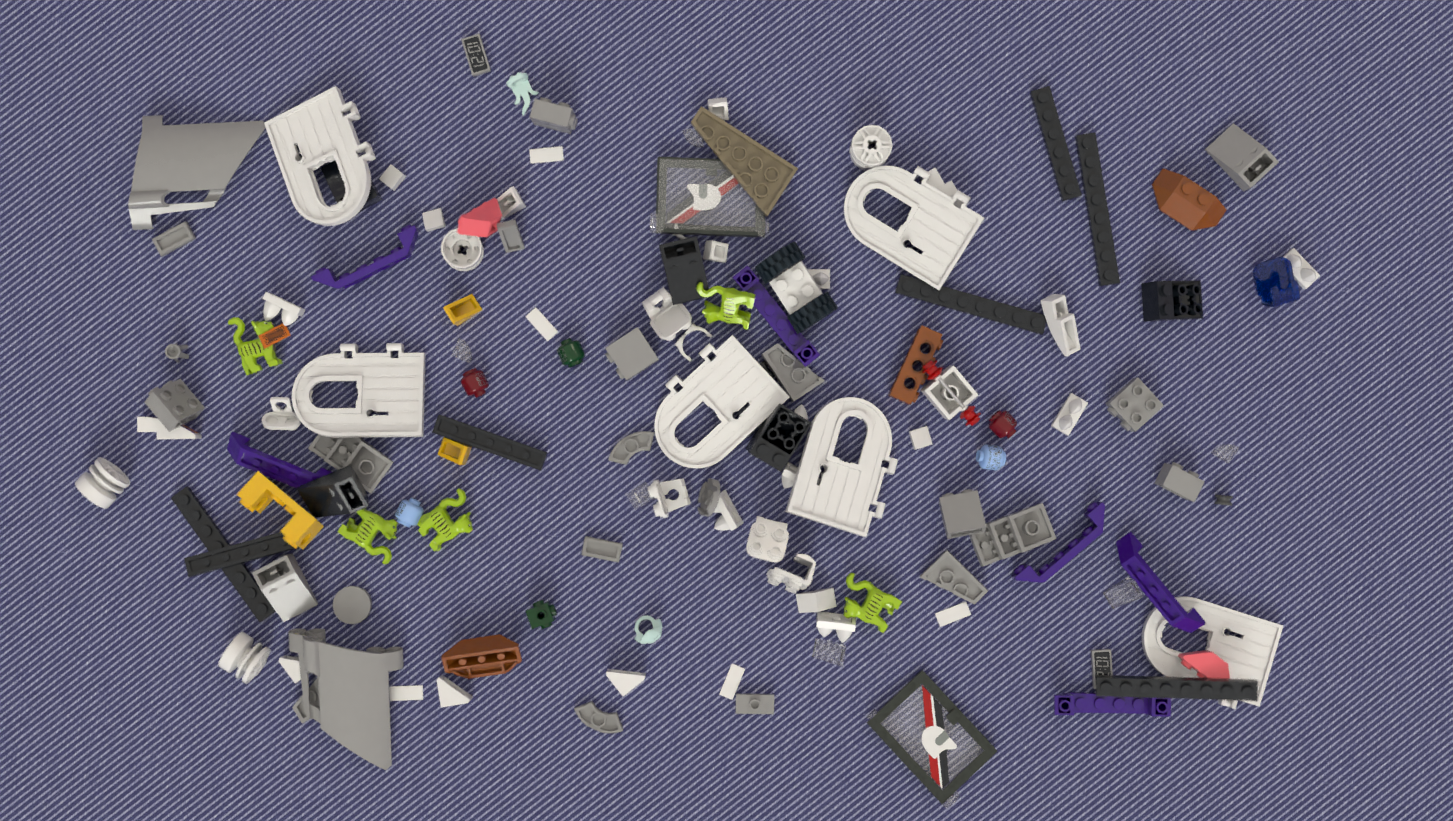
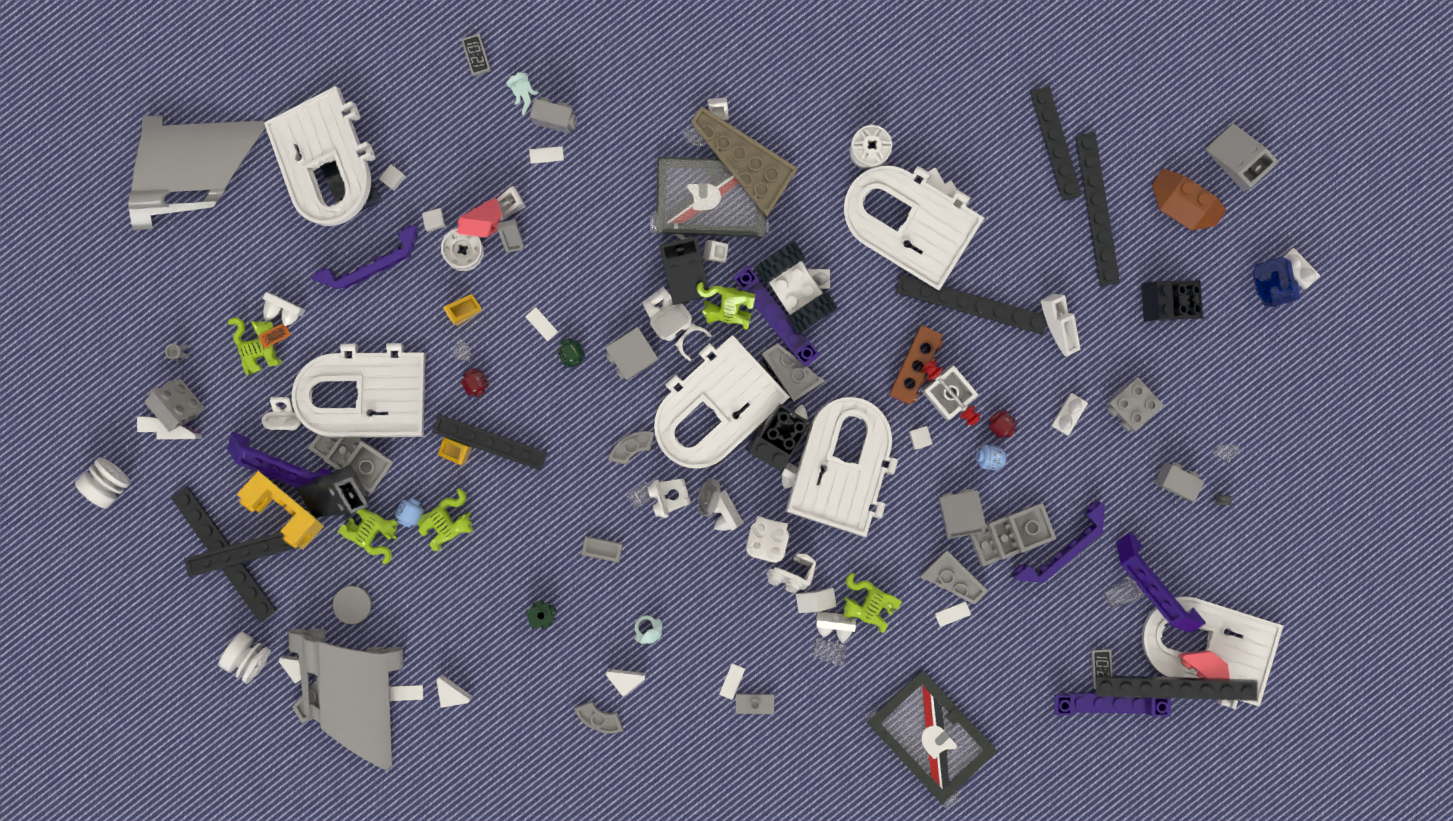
light grey tile [152,221,196,257] -> none
light grey slope [252,553,318,622] -> none
dark orange wedge [441,634,522,679] -> none

